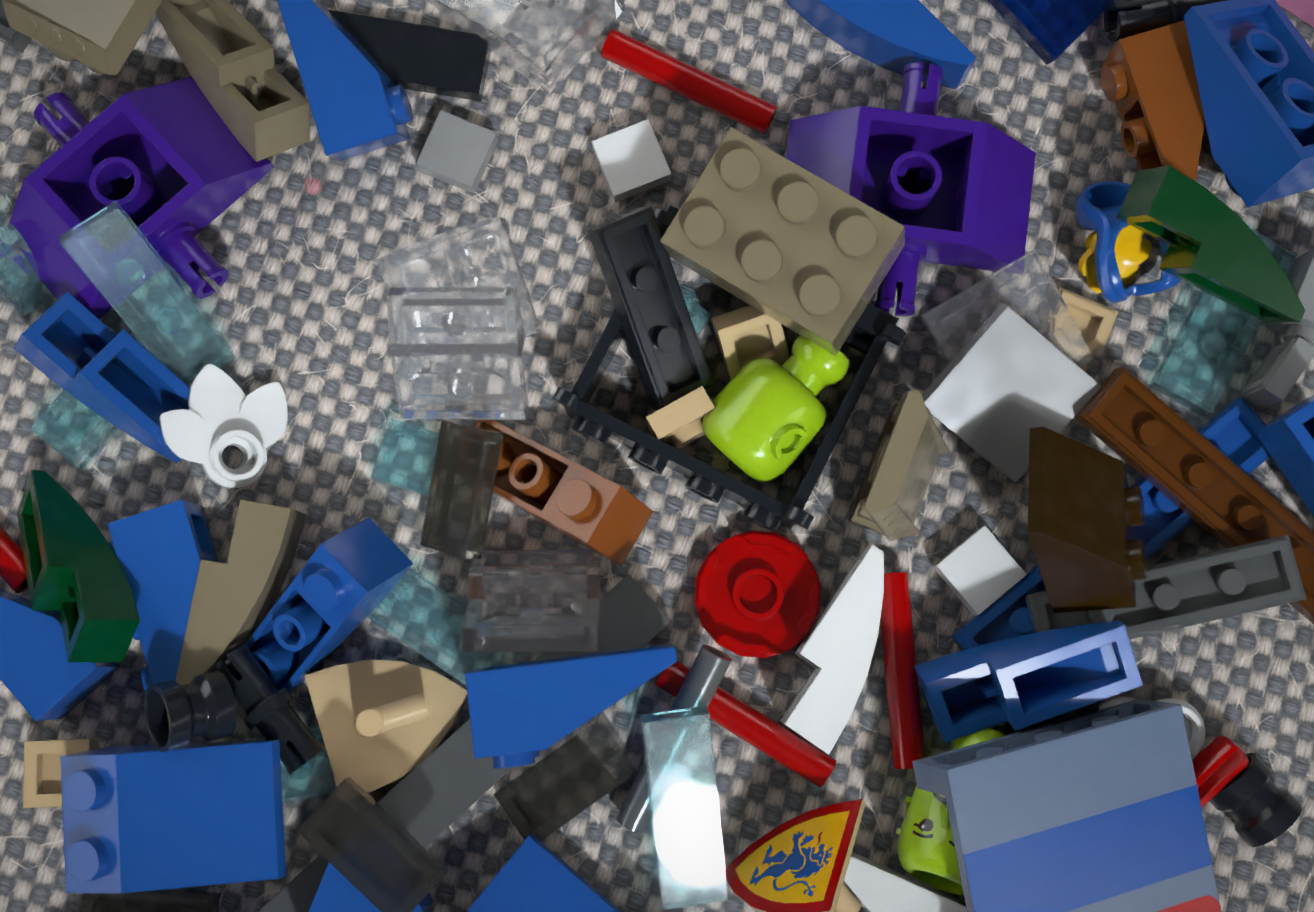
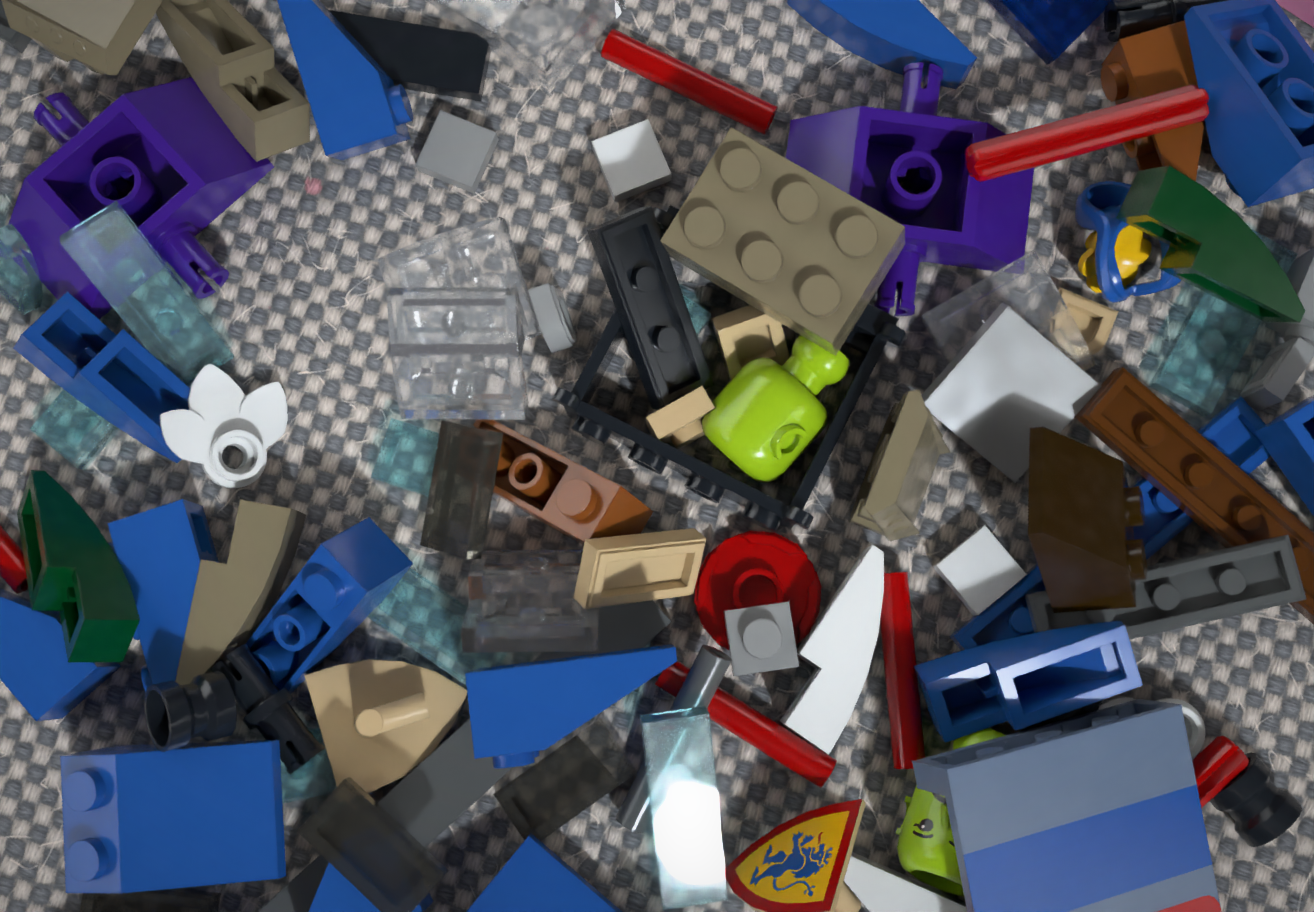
tan plate [23,738,99,808] -> none
none -> light grey tile [528,283,576,353]
none -> tan tile [573,528,707,609]
none -> light grey plate [723,602,799,676]
none -> red axle [965,85,1209,182]

